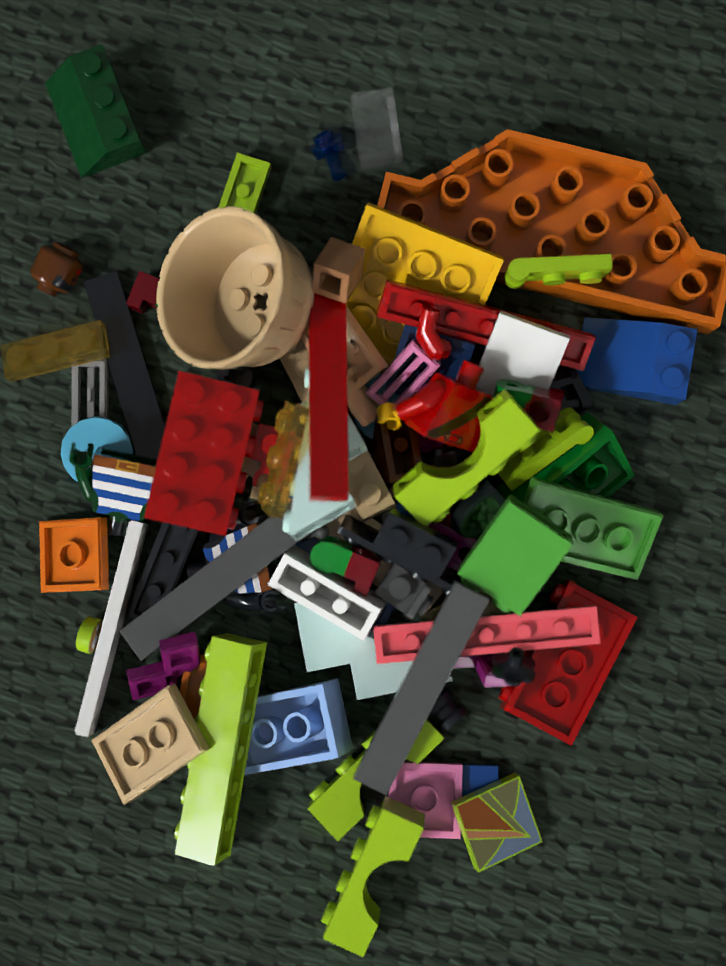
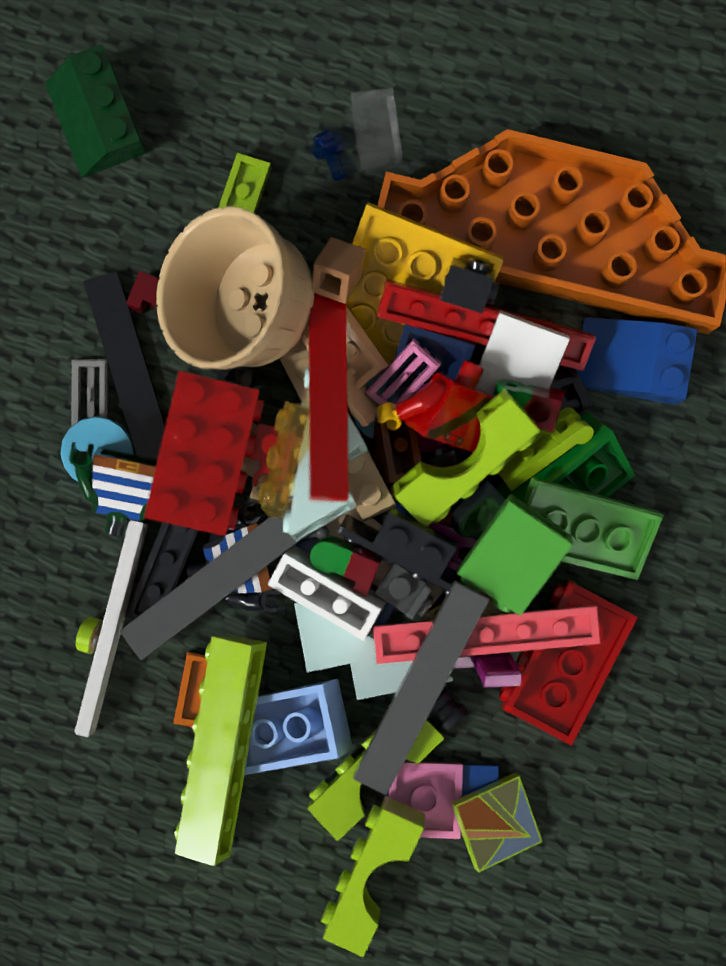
clear yellow plate [0,320,110,382] -> none
reddish brown head [30,241,83,297] -> none
orange tile [39,517,109,593] -> none
tan tile [91,684,210,805] -> none
magenta tile [126,632,201,700] -> none
red arm [416,306,452,361] -> none
black plant [491,648,536,686] -> none
lime plate [504,254,612,289] -> none
none -> black brick [440,257,500,314]

